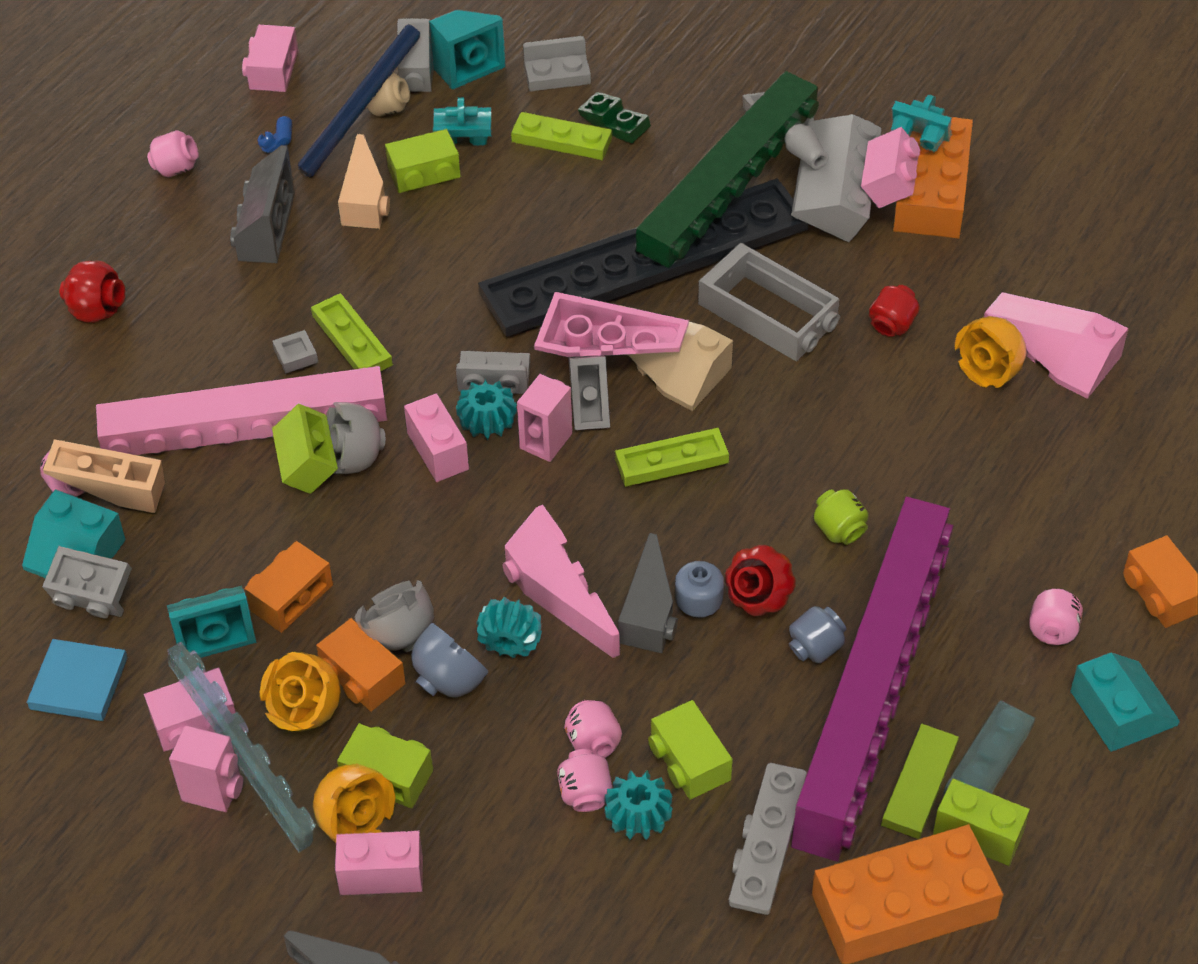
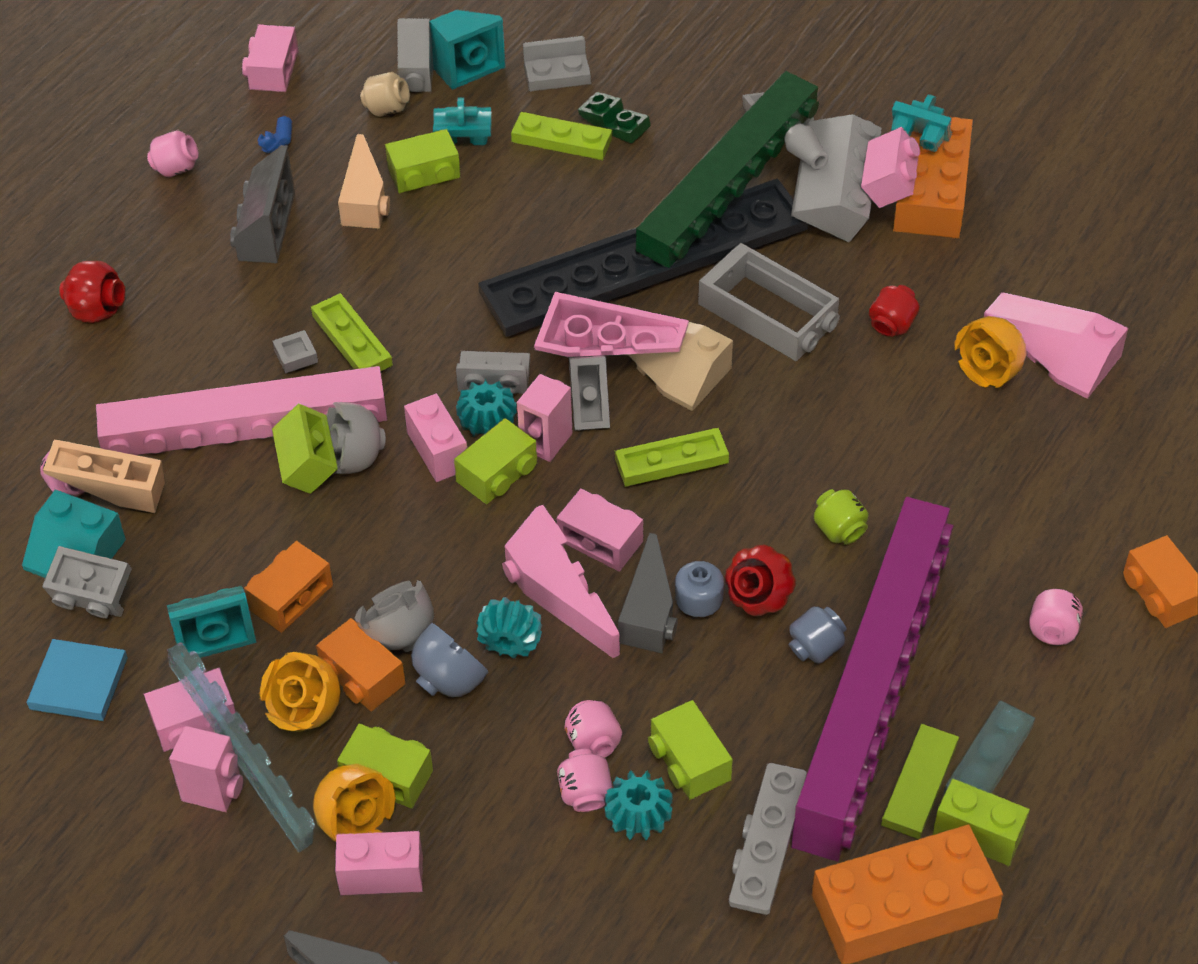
dark blue axle [298,24,420,177] -> none
teal slope [1070,652,1180,752] -> none
none -> lime brick [454,418,537,505]
none -> bright pink brick [556,489,643,572]

